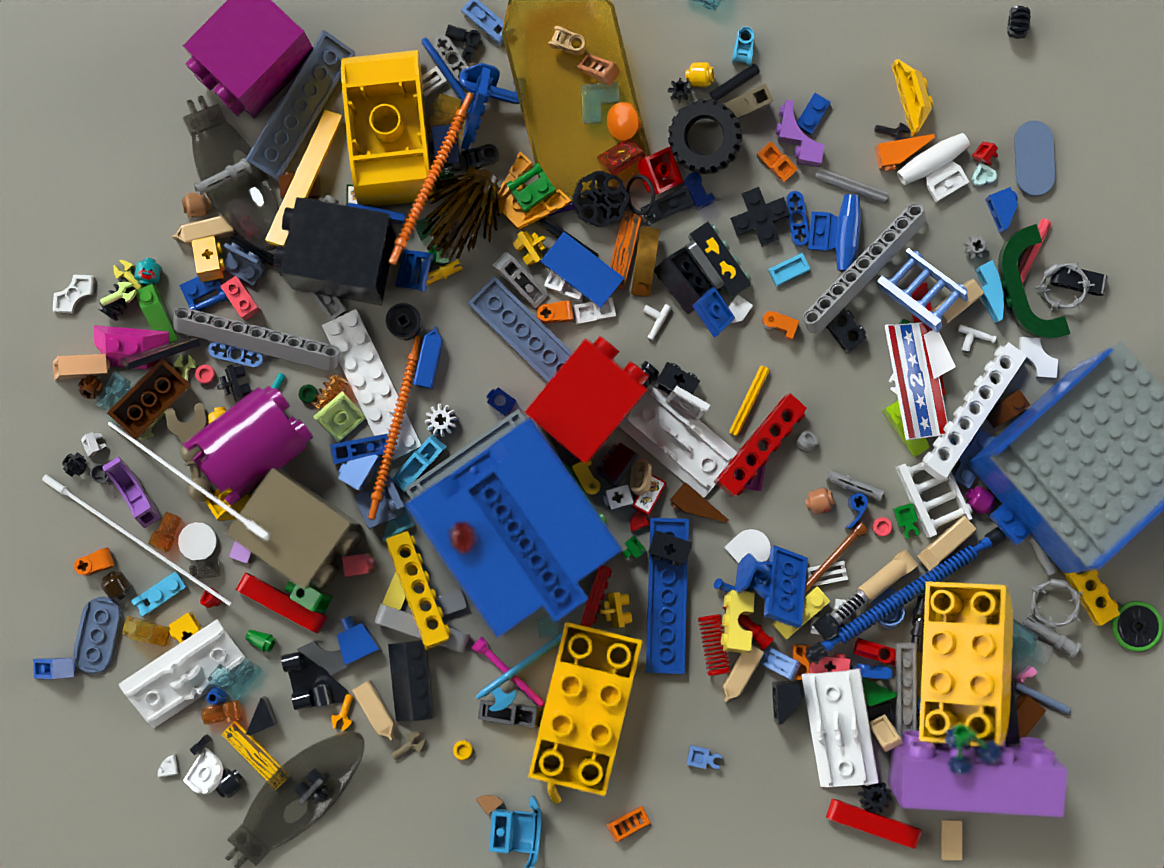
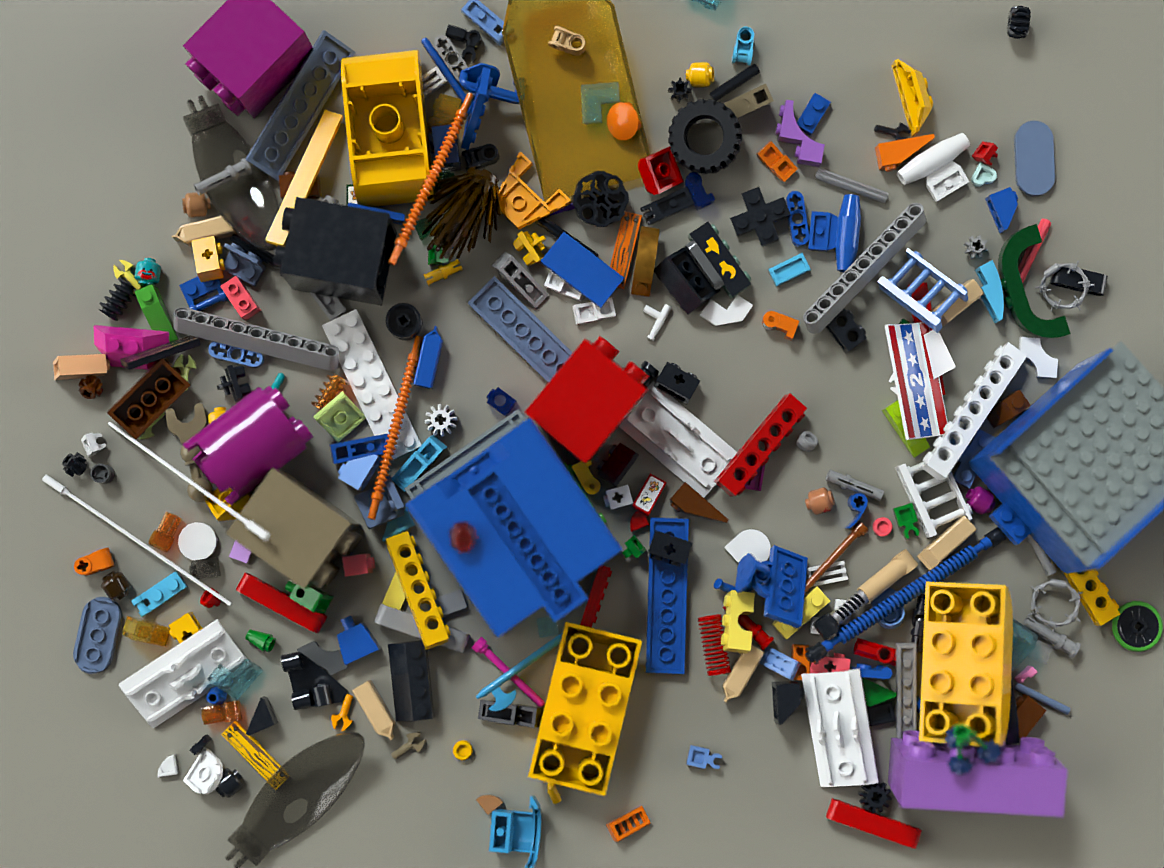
slope [33,657,75,679] -> none
white tile [53,275,95,313] -> none
clear light blue plate [95,371,131,411] -> none
yellowish green bar [100,282,137,306] -> none
medium lavender arch [102,456,160,528] -> none
coral tile [195,365,216,384] -> none
black hips [294,768,330,805] -> none
dark green tile [299,384,319,404] -> none
blue plate [395,250,435,292] -> none
green plate [506,162,557,212] -> none
orange piece [537,300,574,324] -> none
nougat slope [577,53,620,86] -> none
clear red tile [597,139,646,176] -> none
yellow hips [599,592,632,628] -> none
black tyre [626,174,655,215] -> none
tan plate [630,459,652,495] -> none
white tile [666,386,710,420] -> none
blue tile [692,287,735,337] -> none
yellow axle [729,365,770,436] -> none
tan tile [869,715,903,752] -> none
tan tile [941,819,962,860] -> none
white piece [957,324,996,352] -> none

